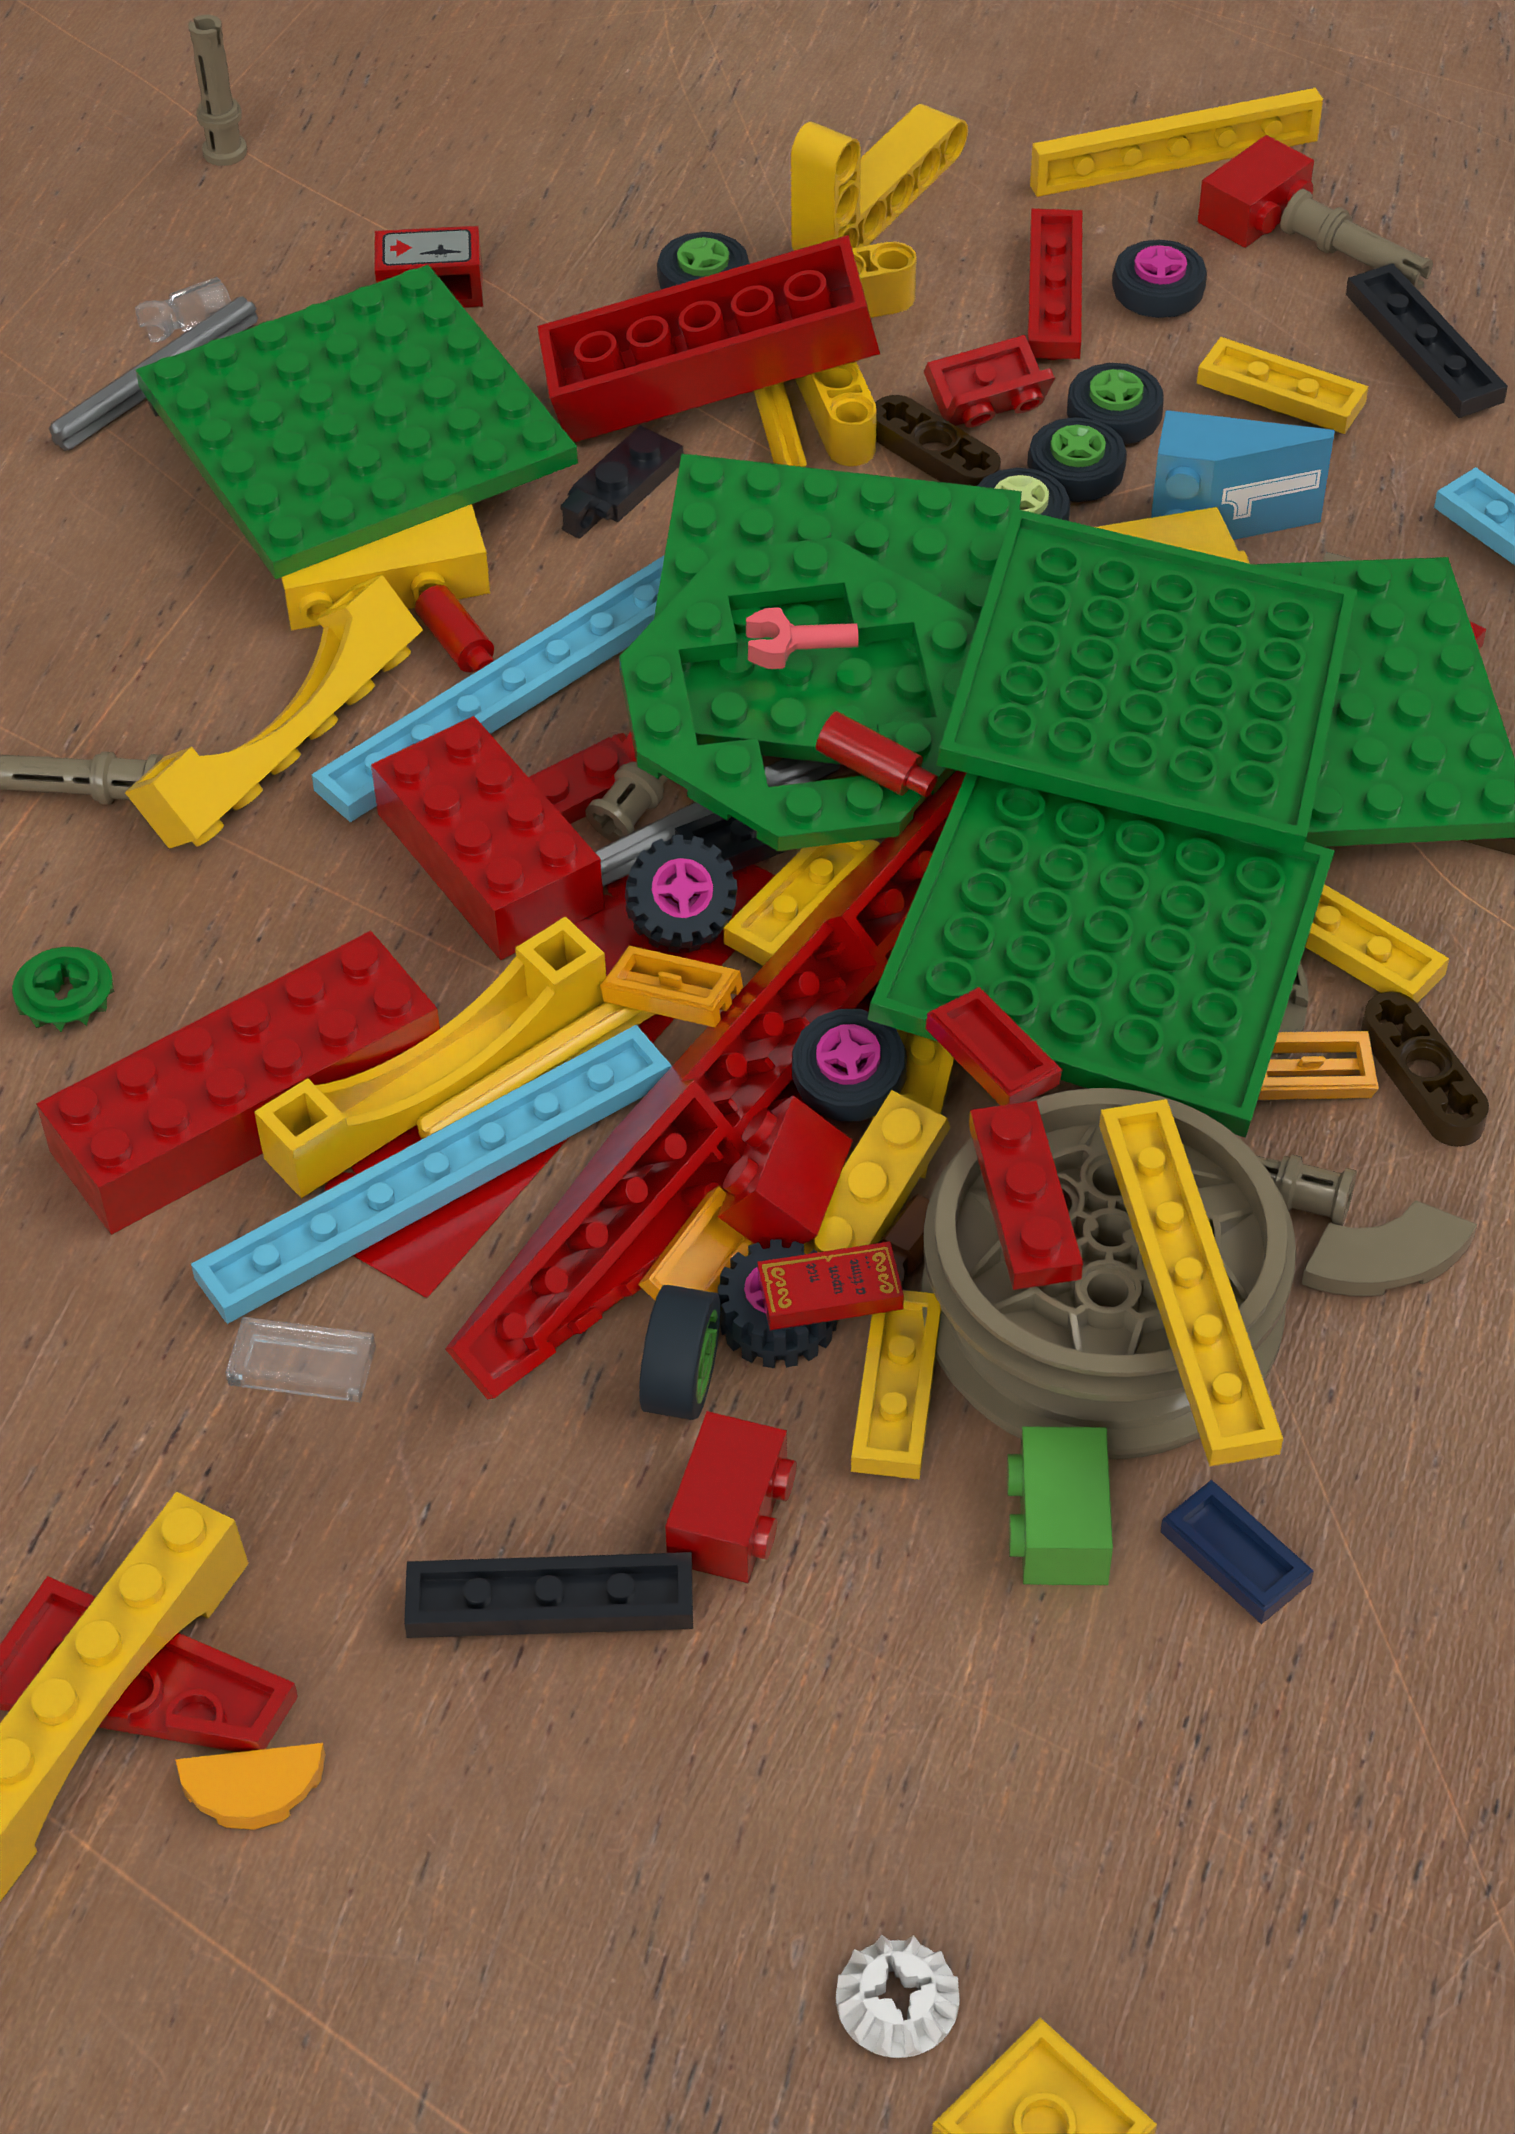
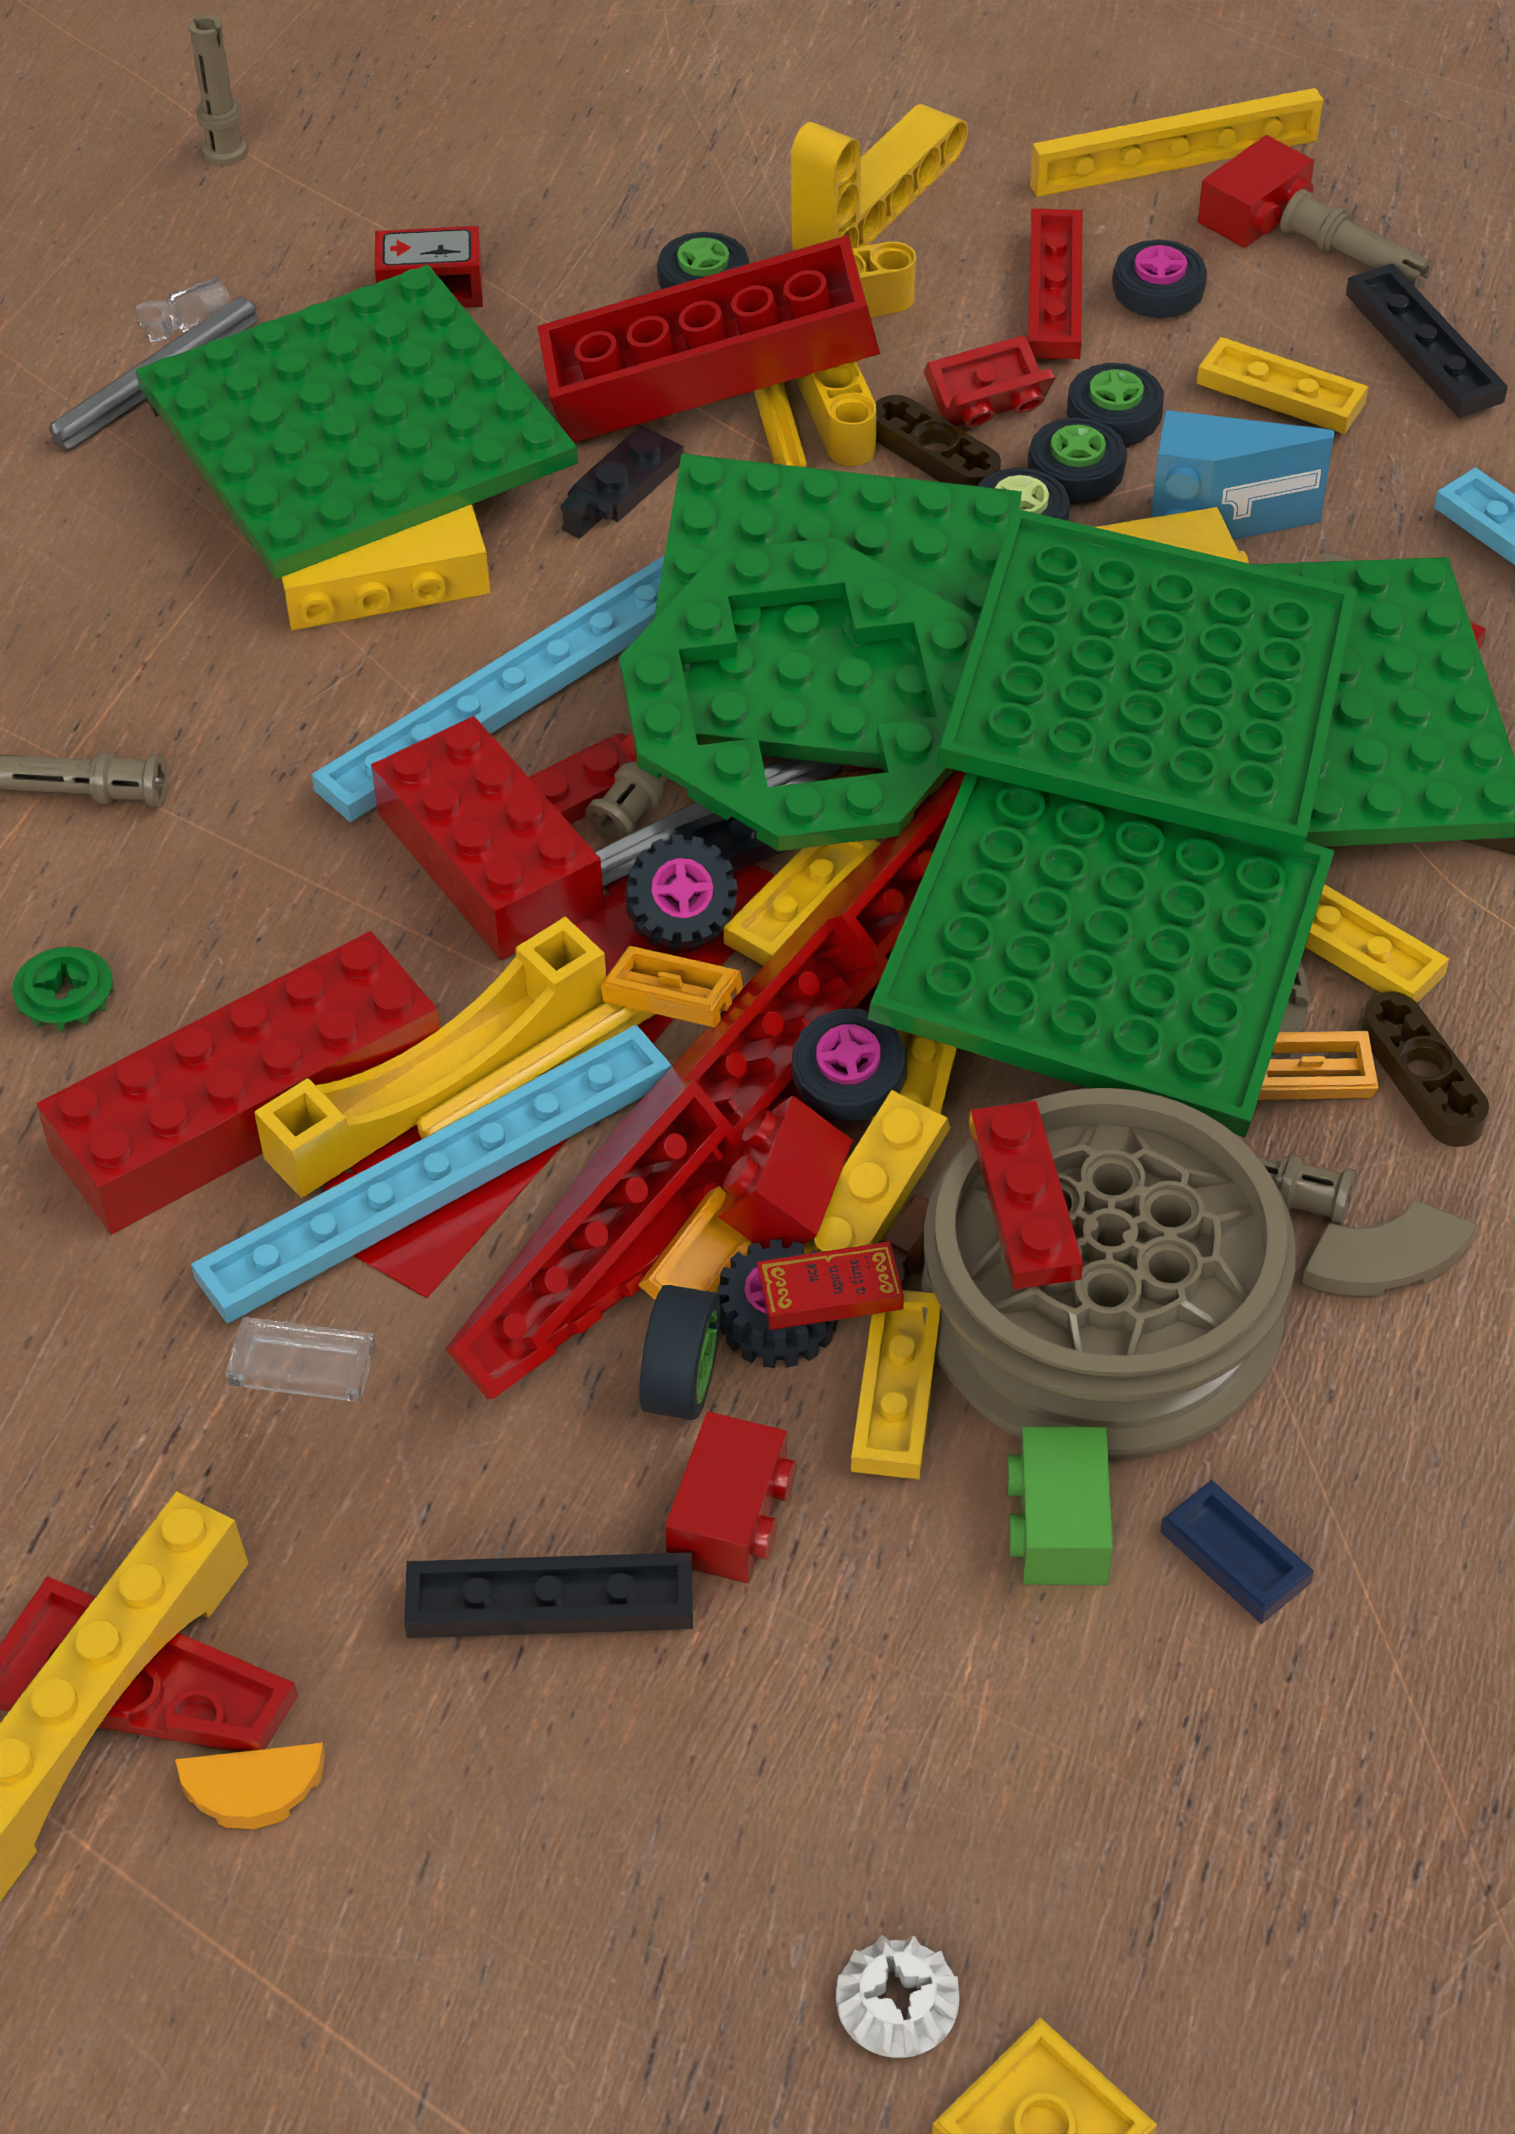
yellow arch [125,575,423,849] -> none
red cylinder [415,585,495,673] -> none
coral bar [746,607,858,669] -> none
red cylinder [816,711,938,797] -> none
red tile [925,987,1062,1106] -> none
yellow plate [1099,1099,1283,1467] -> none

